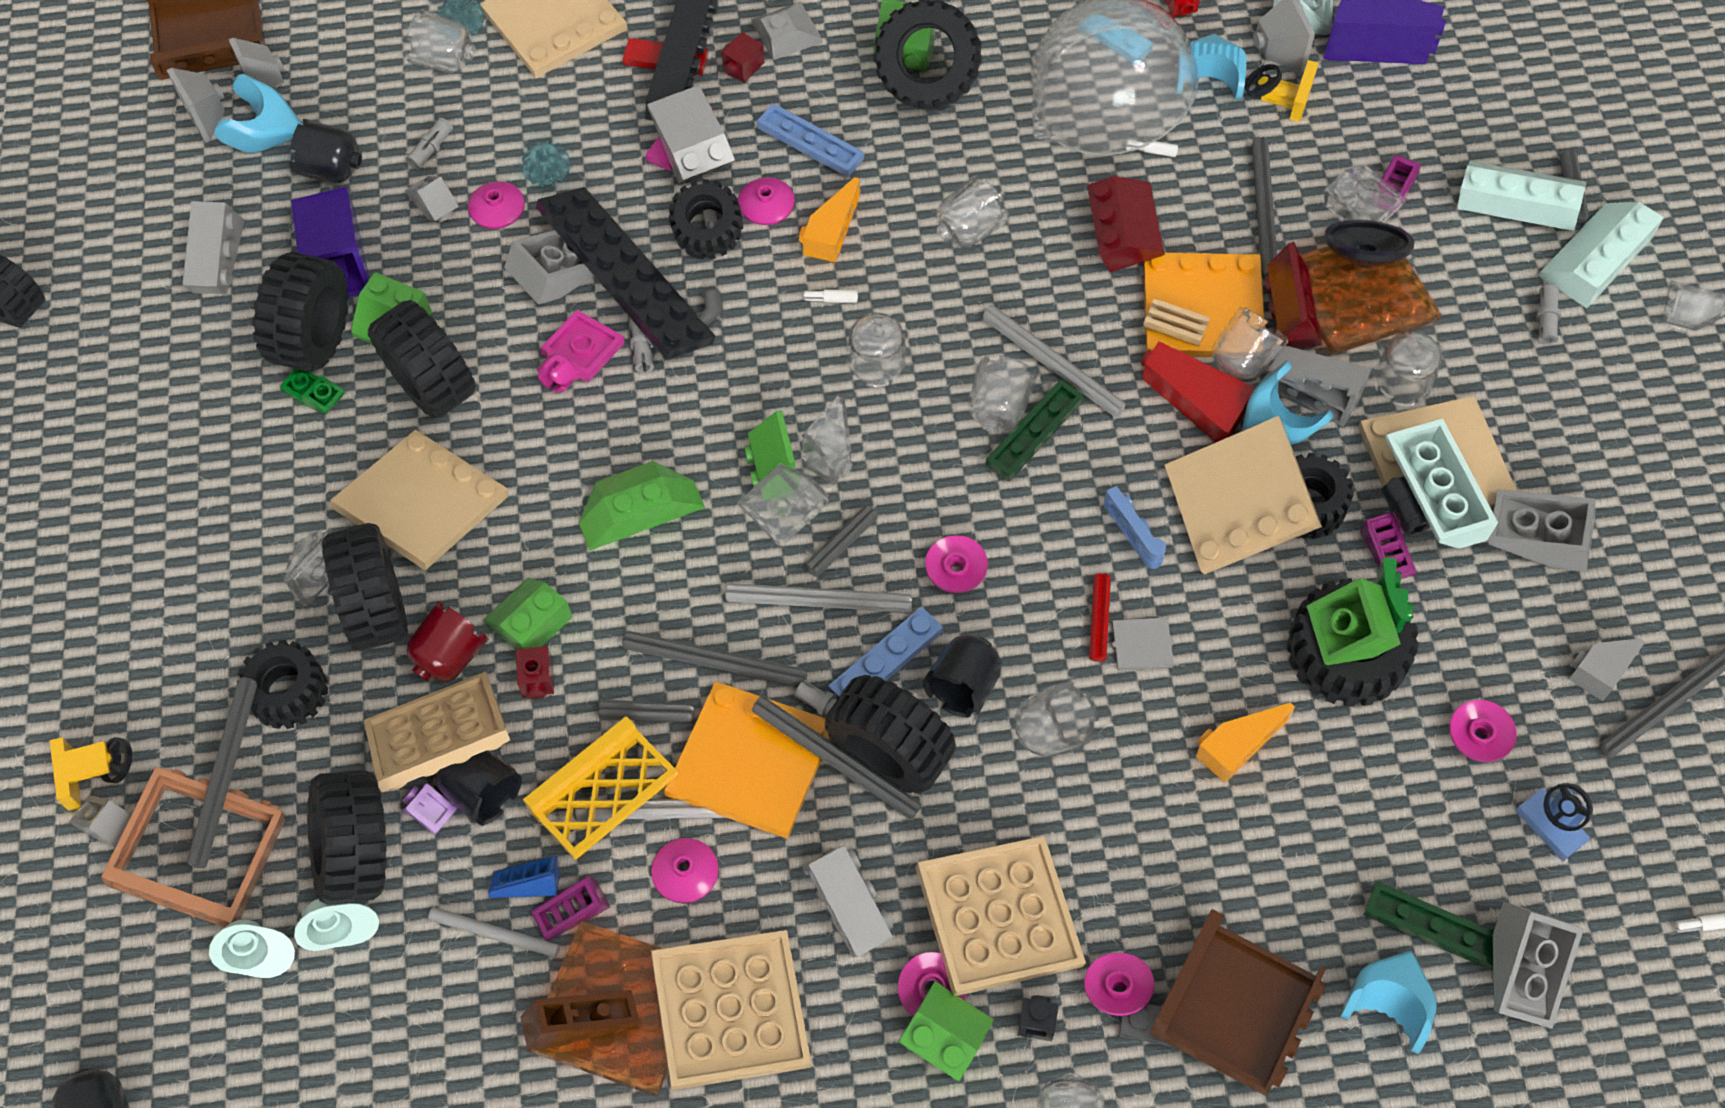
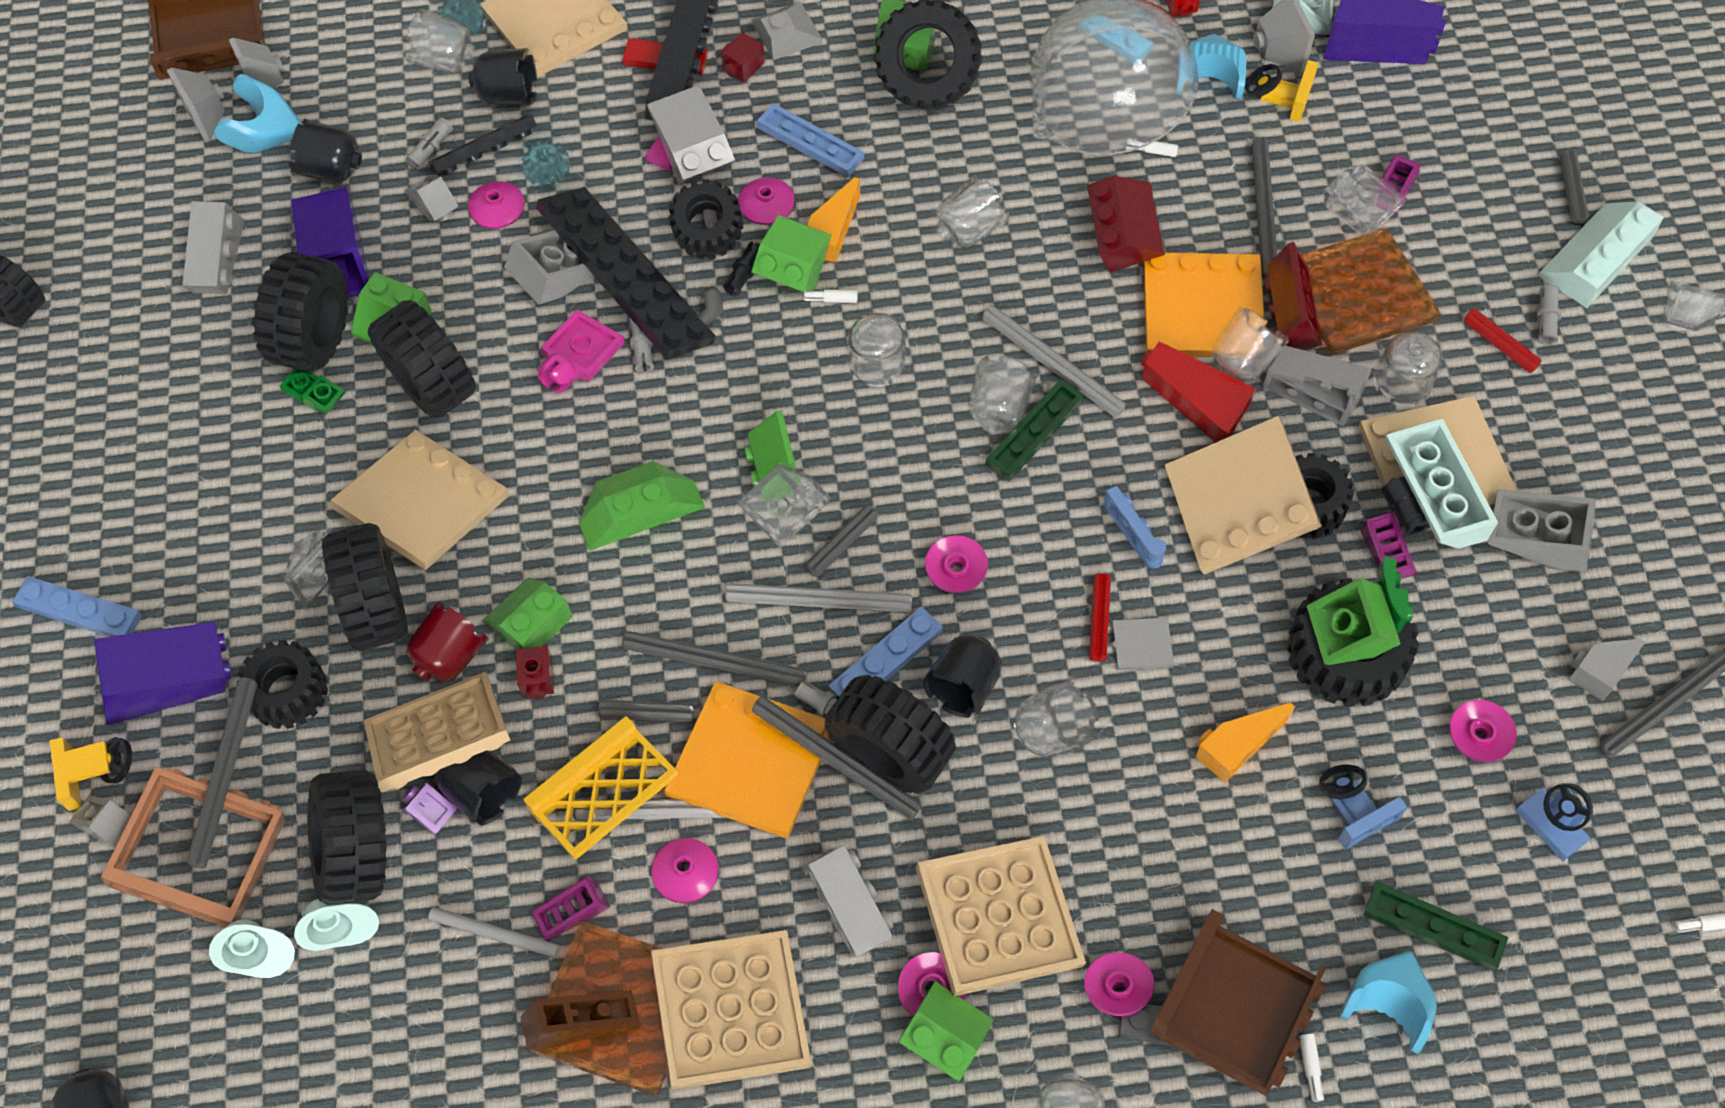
blue slope [488,856,561,898] -> none
clear slope [802,393,852,485] -> none
black brick [1018,995,1059,1042] -> none
tan tile [1143,298,1210,346] -> none
medium azure animal [1241,360,1334,445] -> none
black dish [1324,220,1415,268] -> none
light aqua slope [1457,161,1586,231] -> none
light grey slope [1493,901,1584,1029] -> none
none -> medium blue plate [12,576,142,637]
none -> dark purple slope [94,622,231,725]
none -> black plate [428,115,537,175]
none -> black cylinder [468,48,537,105]
none -> black pin [723,241,760,296]
none -> bright green slope [752,215,832,292]
none -> white pin [1299,1034,1324,1102]
none -> medium blue piece [1319,764,1408,850]
none -> red axle [1464,309,1542,373]

